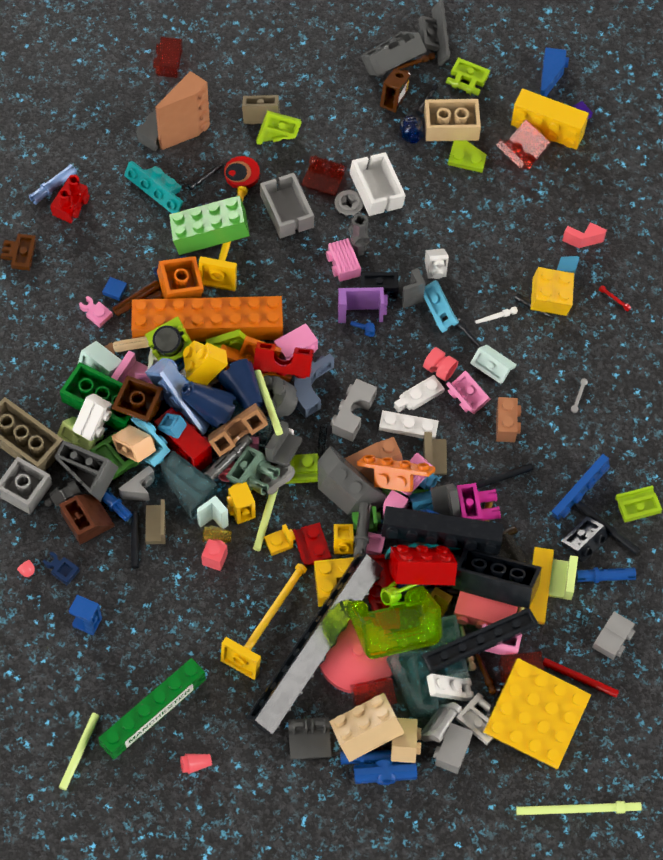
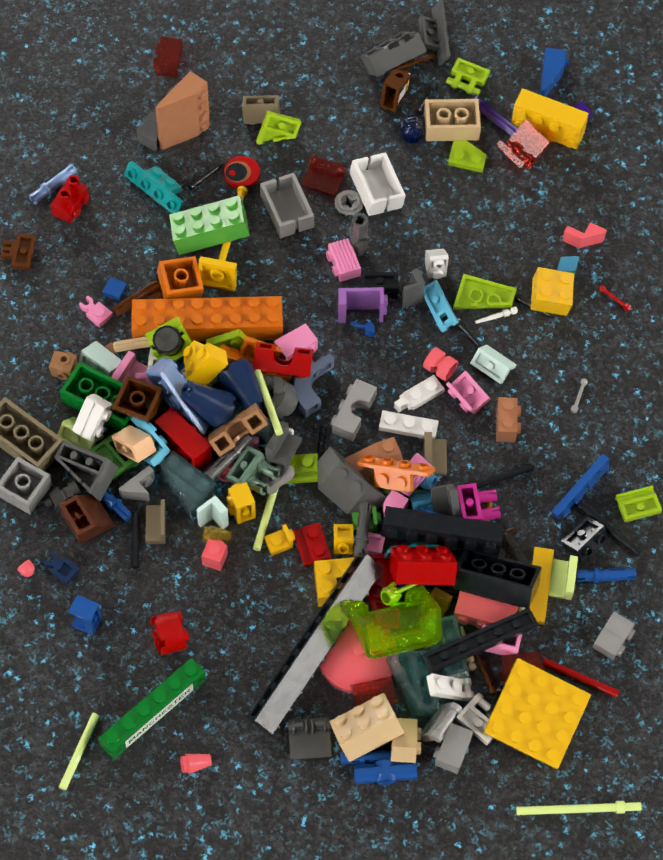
dark azure slope [157,413,187,439] -> none
yellow tile [220,563,307,680] -> none
none -> medium nougat brick [49,351,78,380]
none -> red brick [150,611,189,656]
none -> lime wing [453,274,517,310]
none -> dark purple axle [474,96,528,144]

